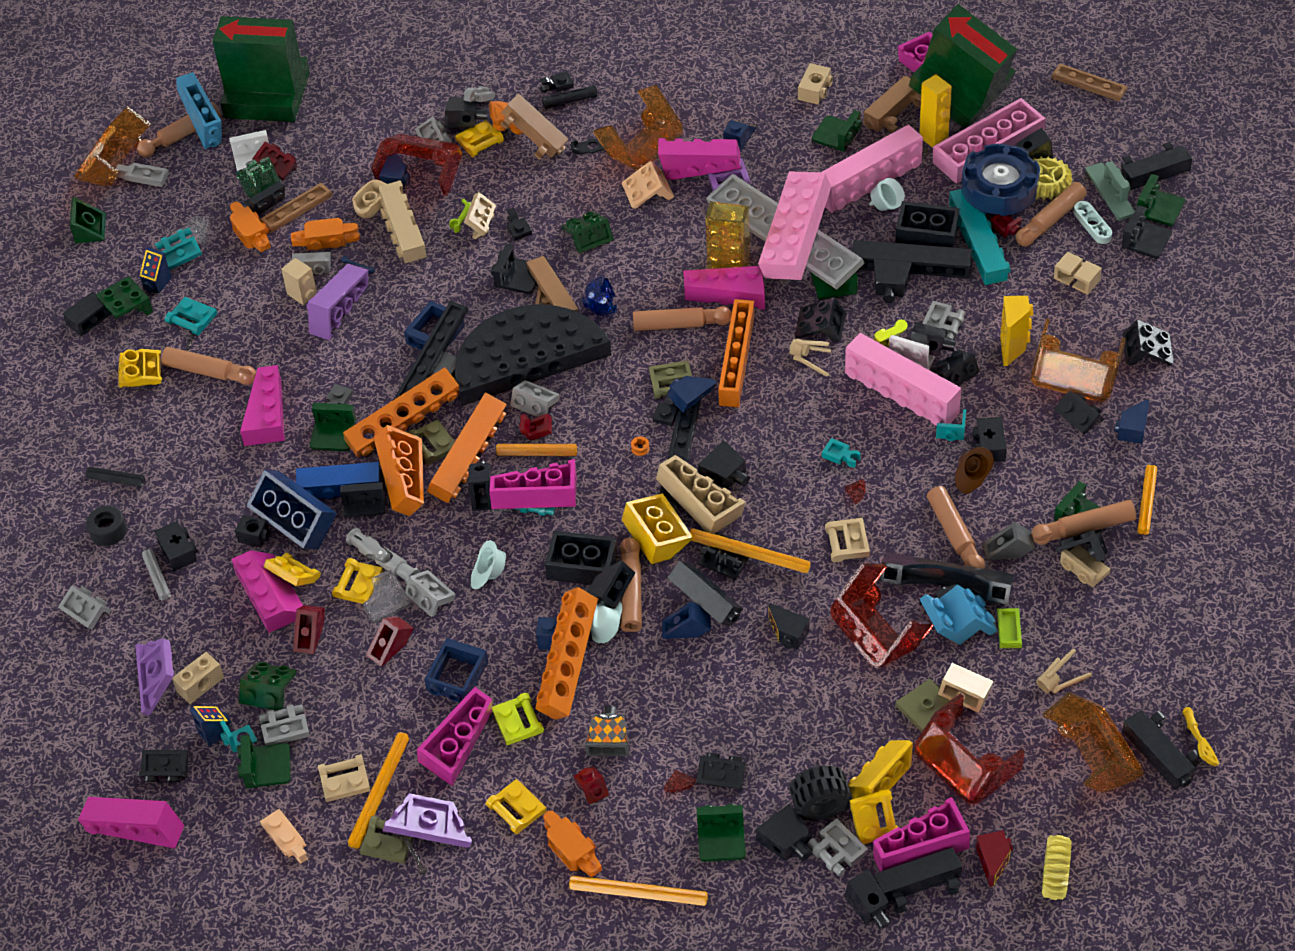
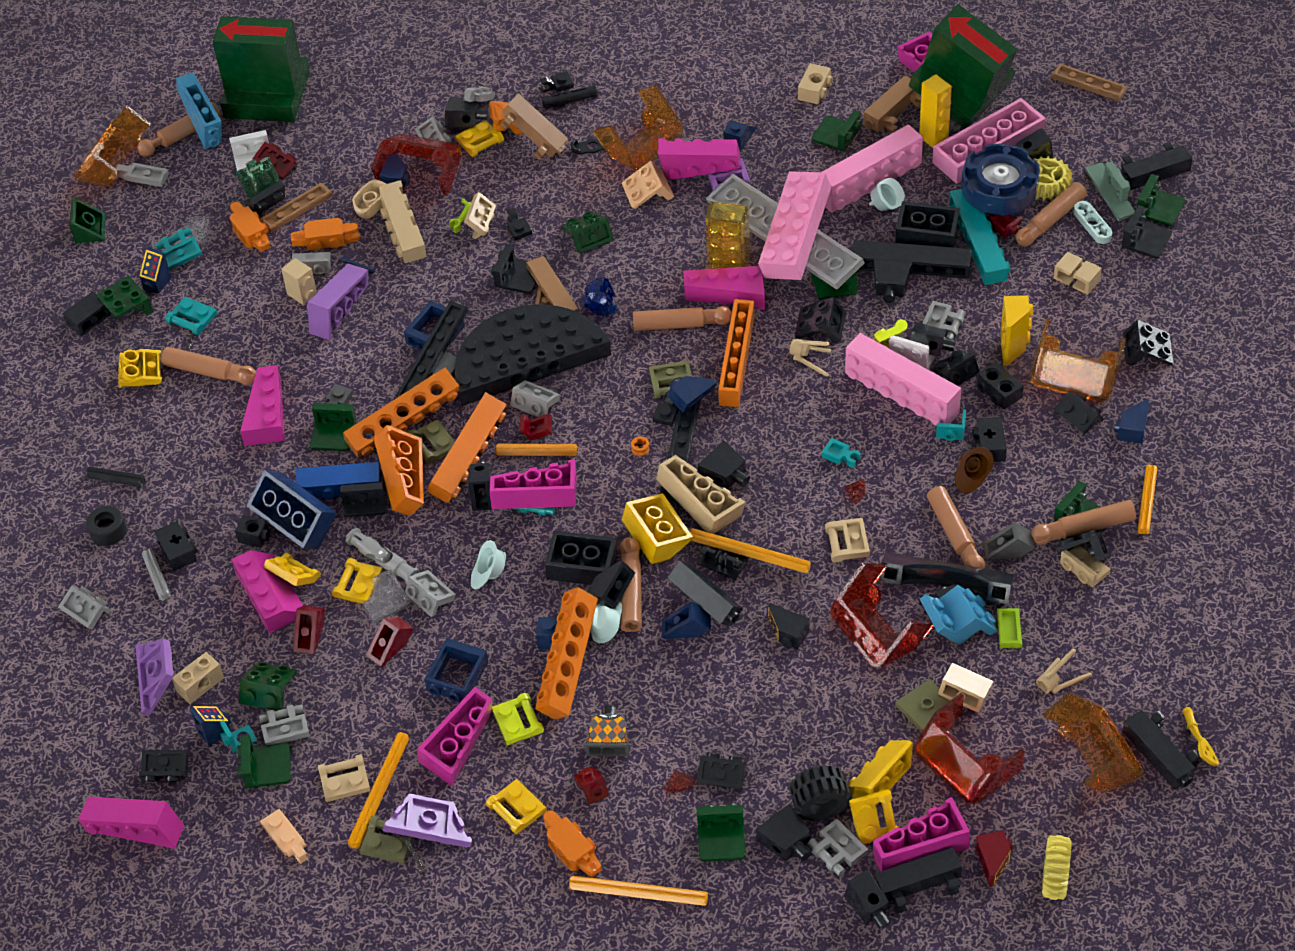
none -> black brick [977,361,1024,409]

